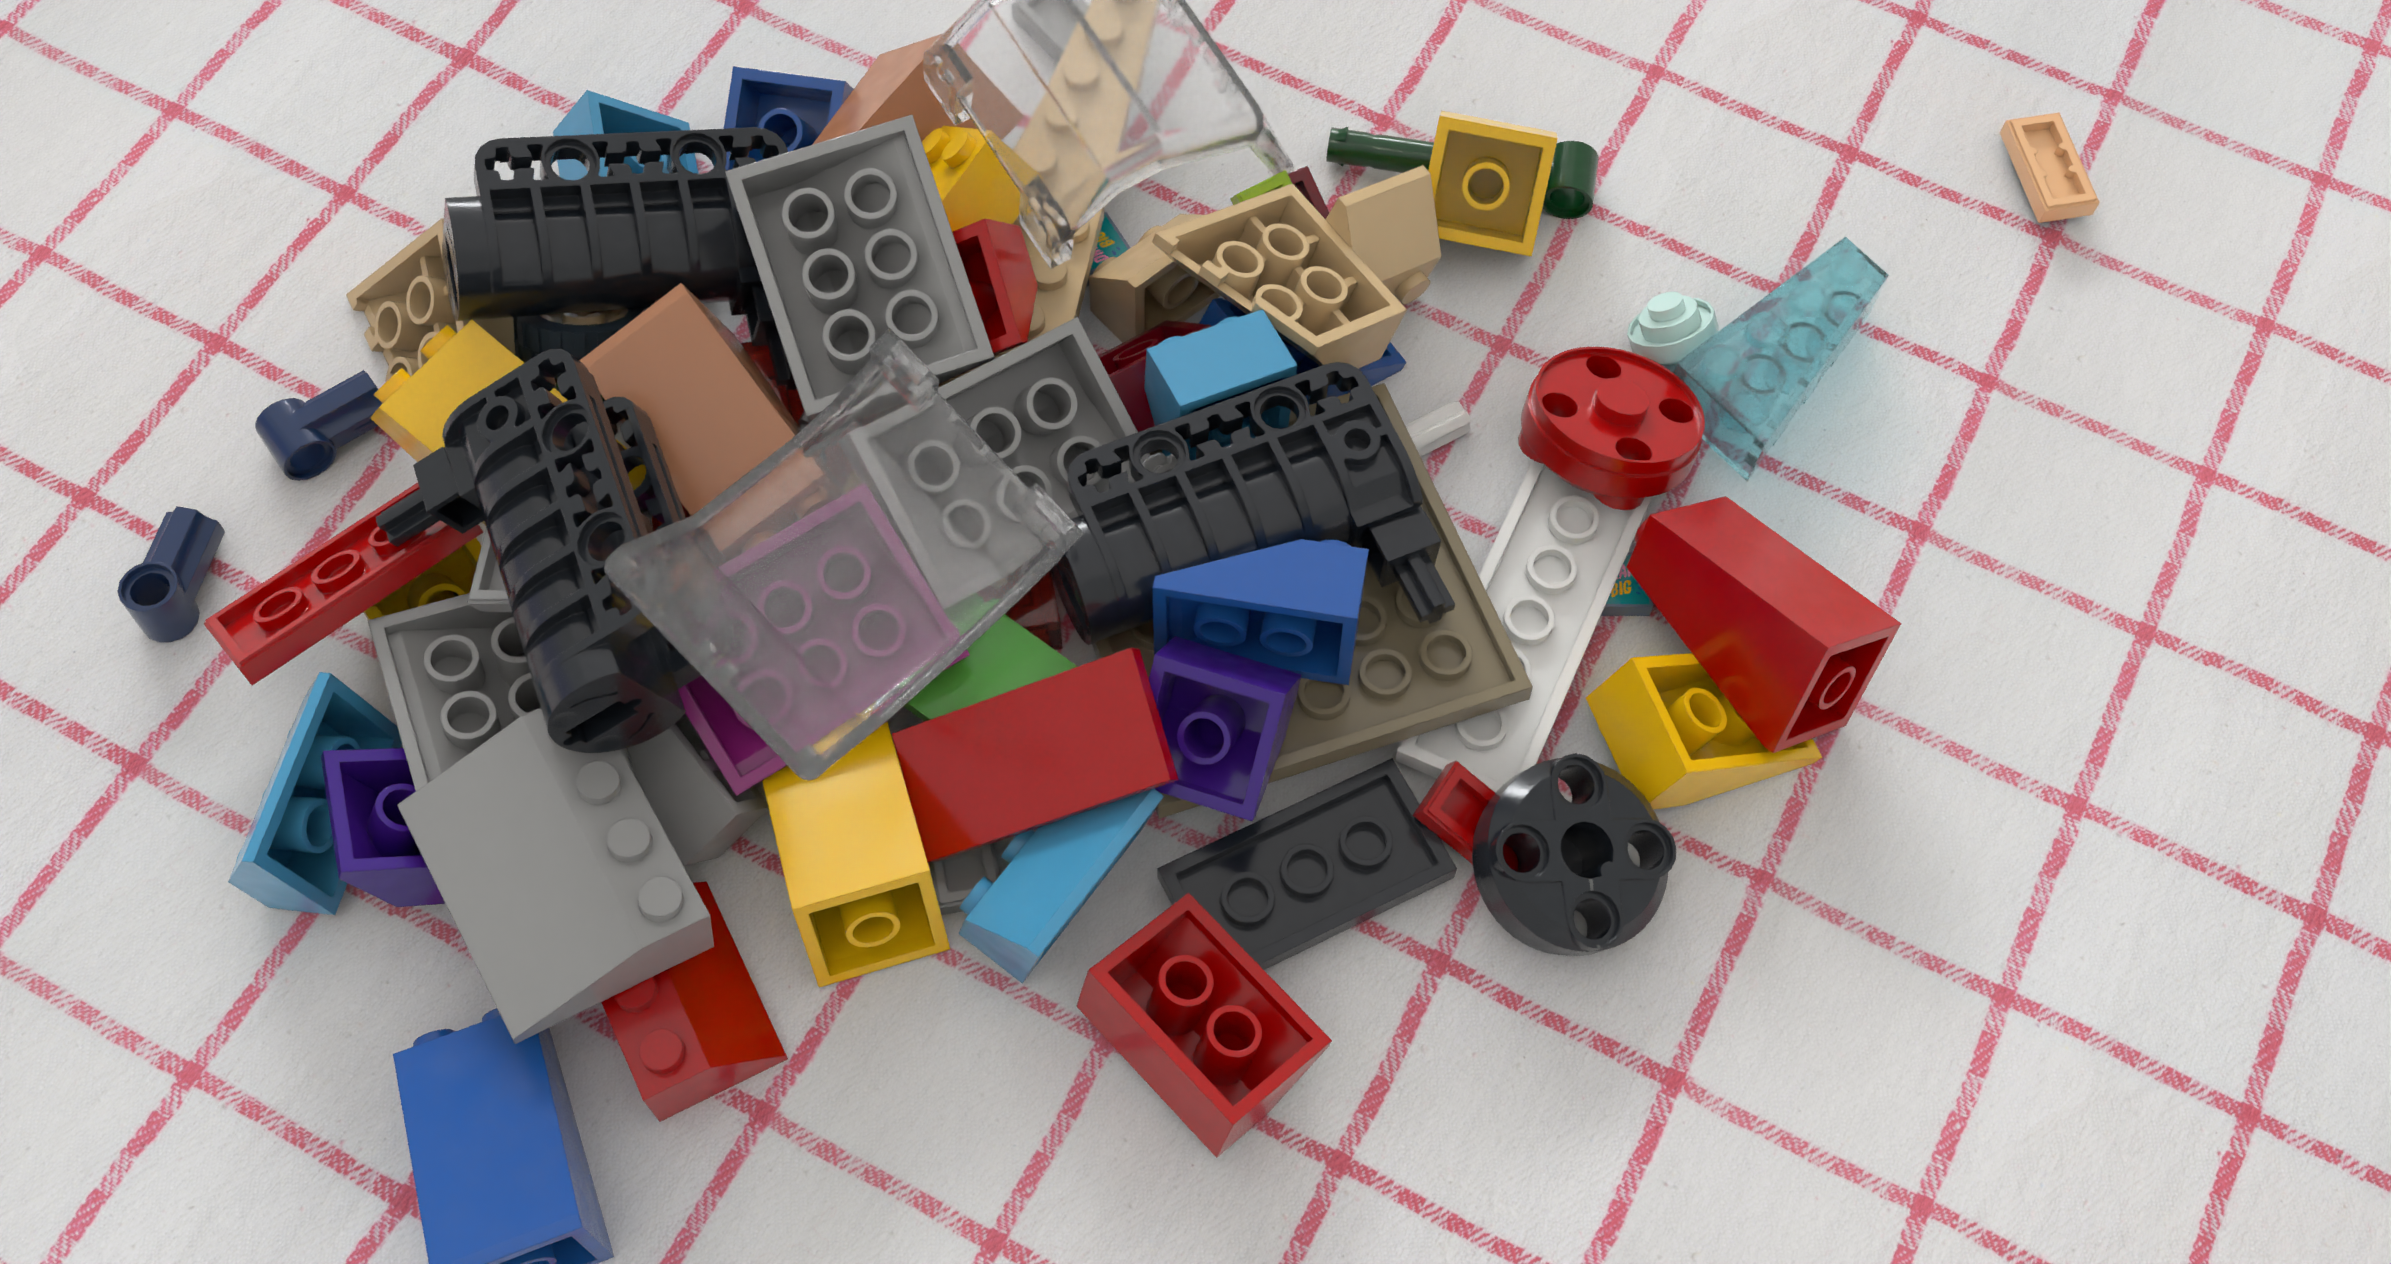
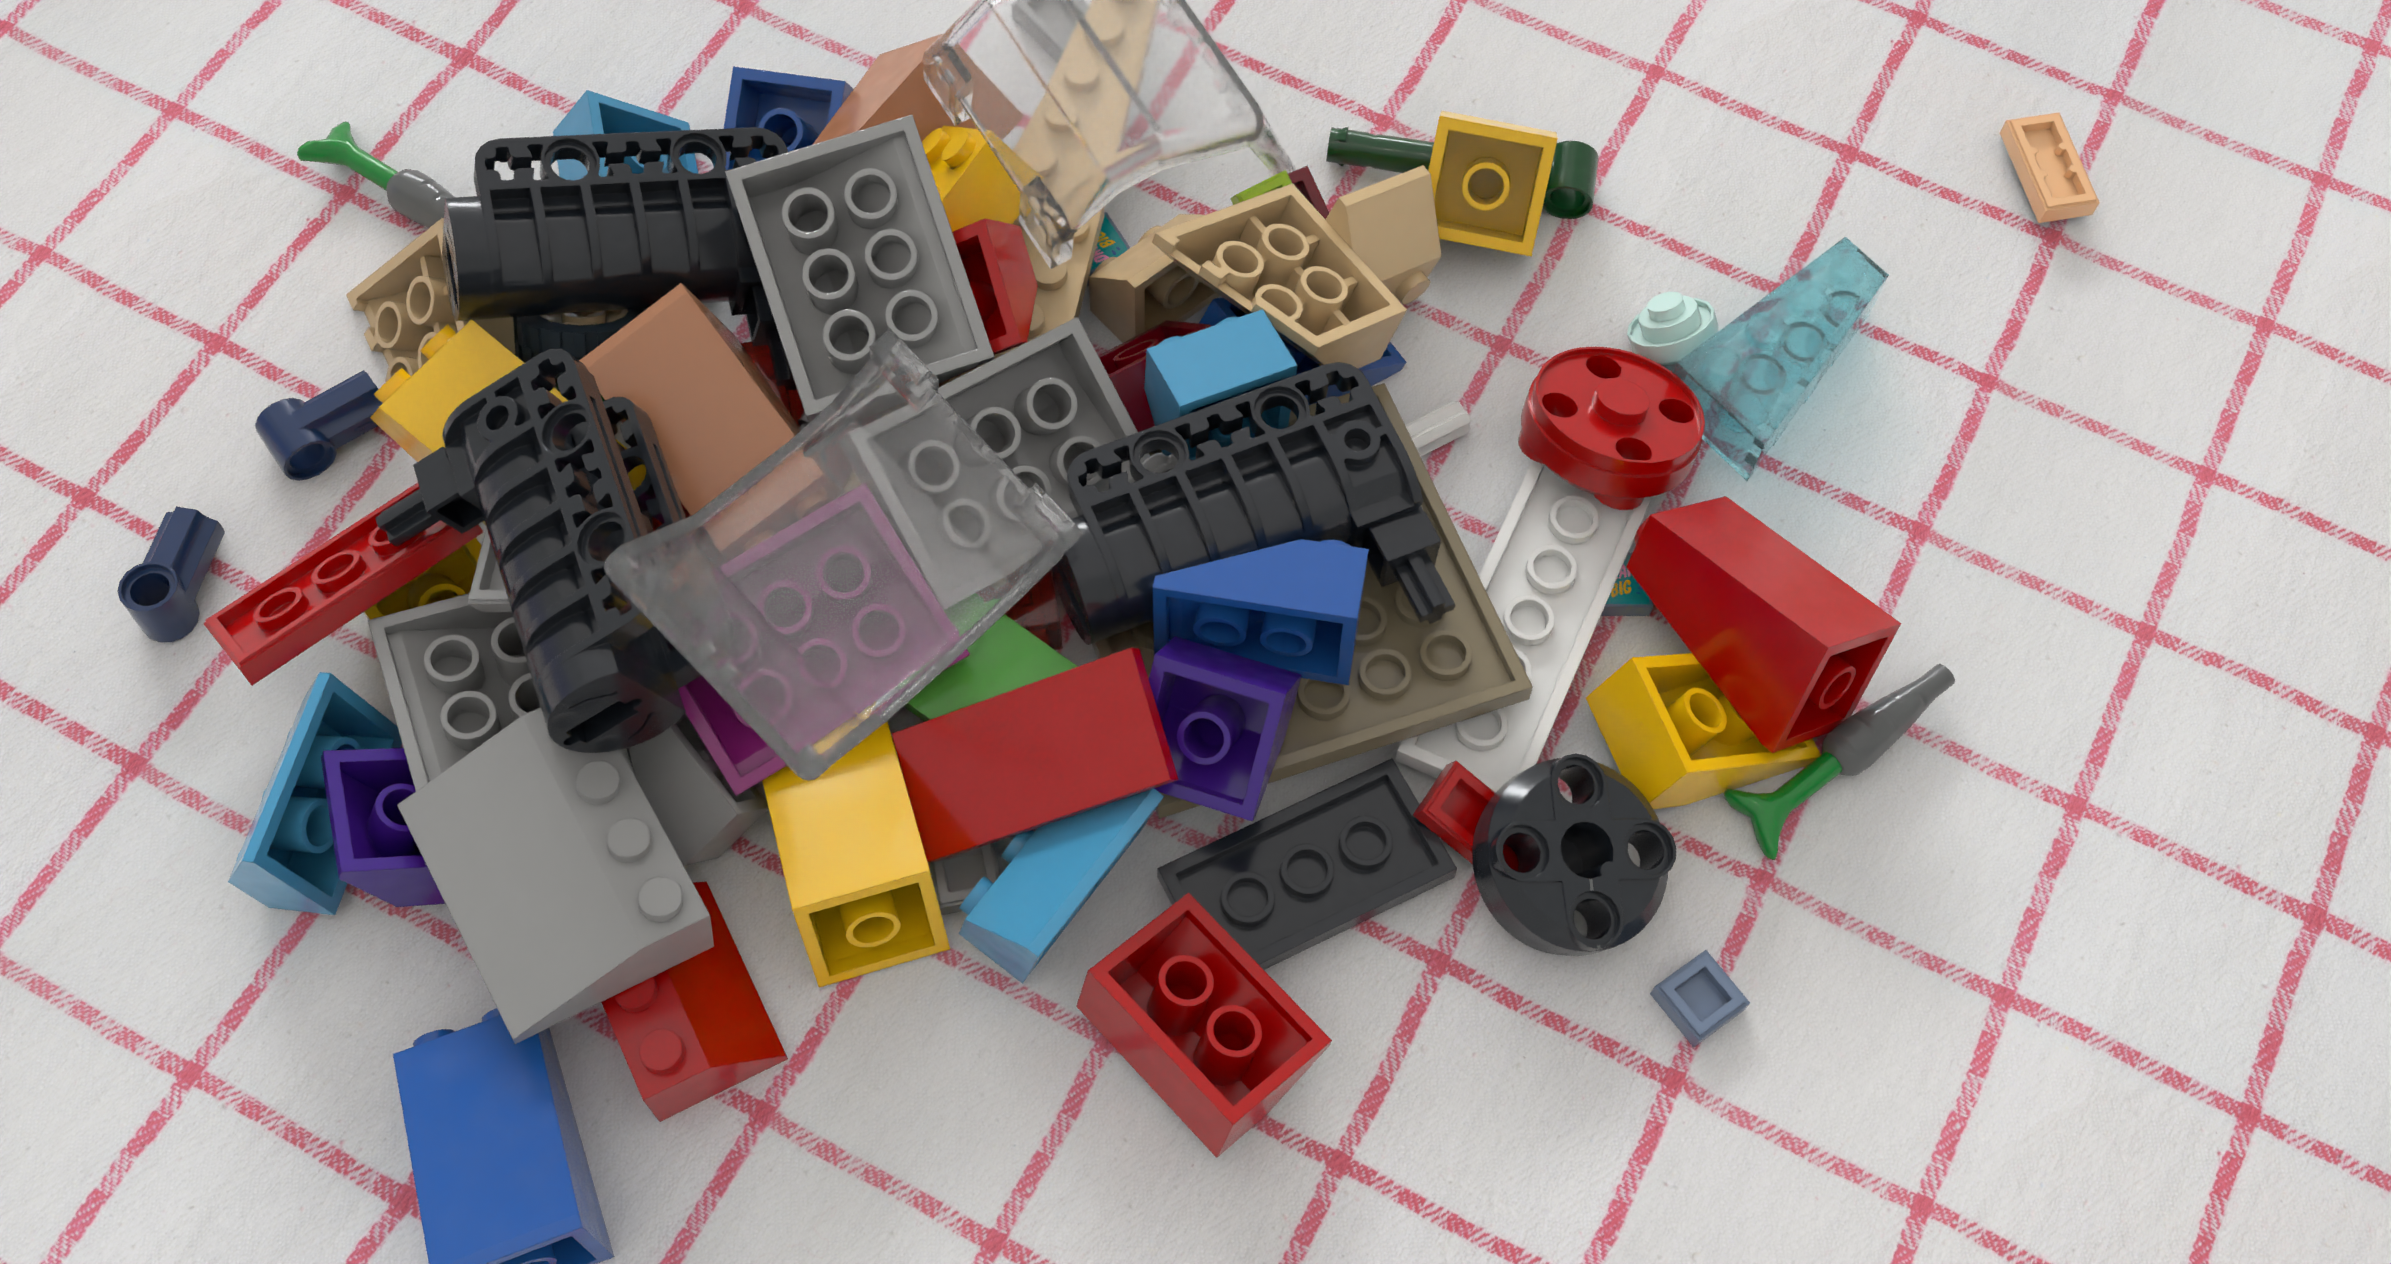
none -> piece [297,121,455,228]
none -> sand blue tile [1650,950,1750,1047]
none -> piece [1723,664,1955,860]

